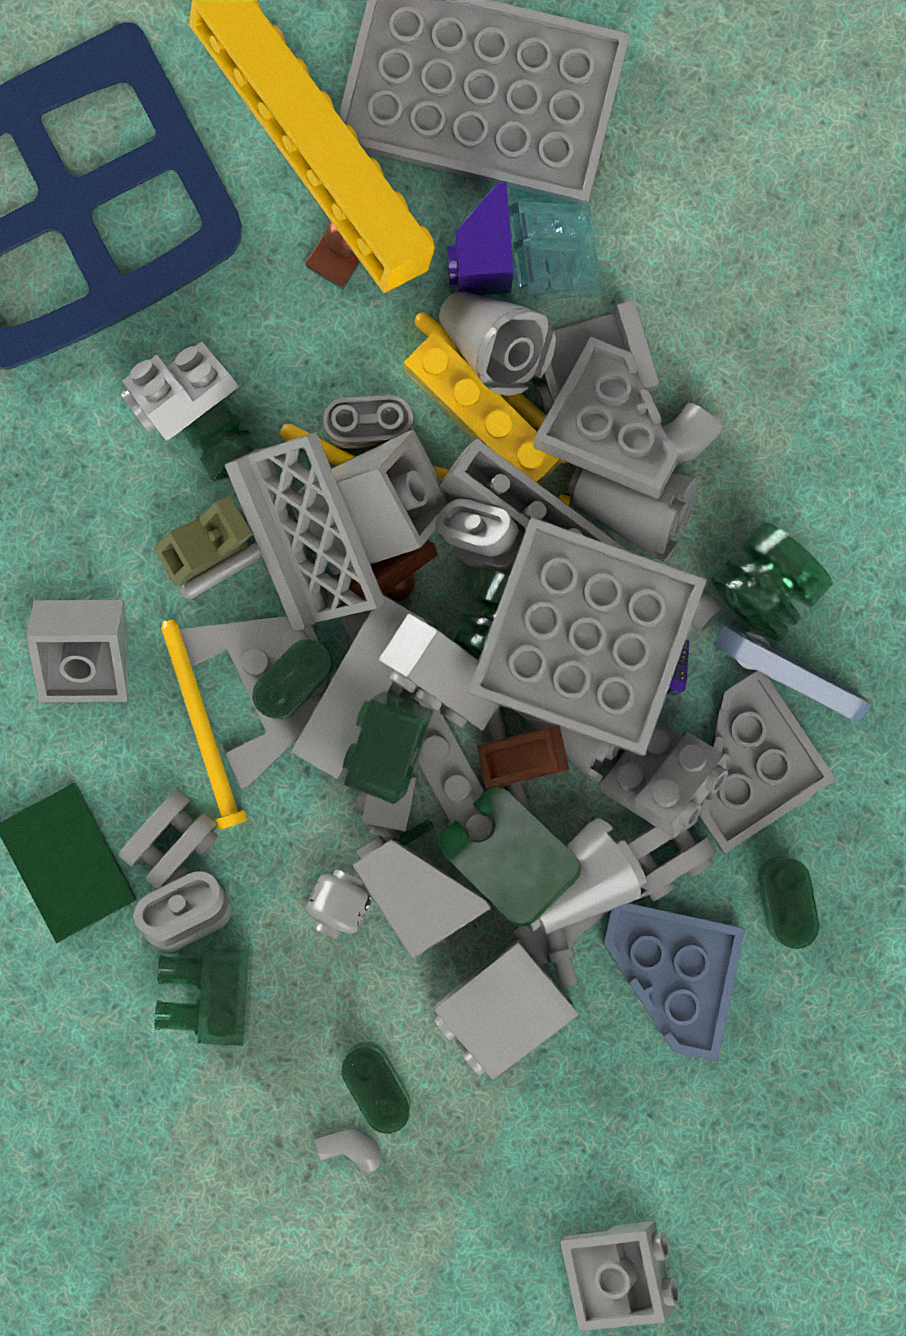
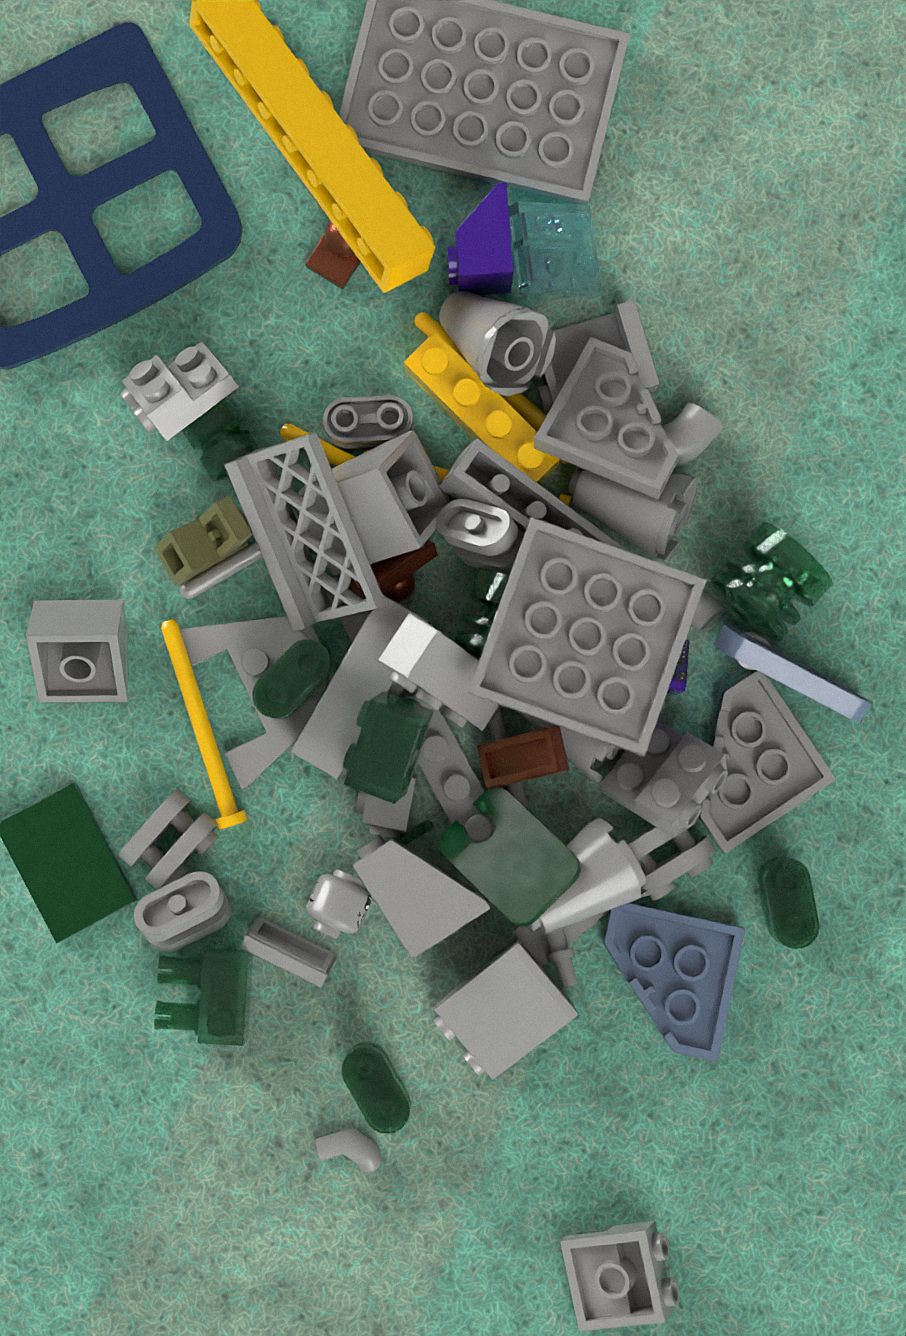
none -> light grey tile [240,917,337,988]

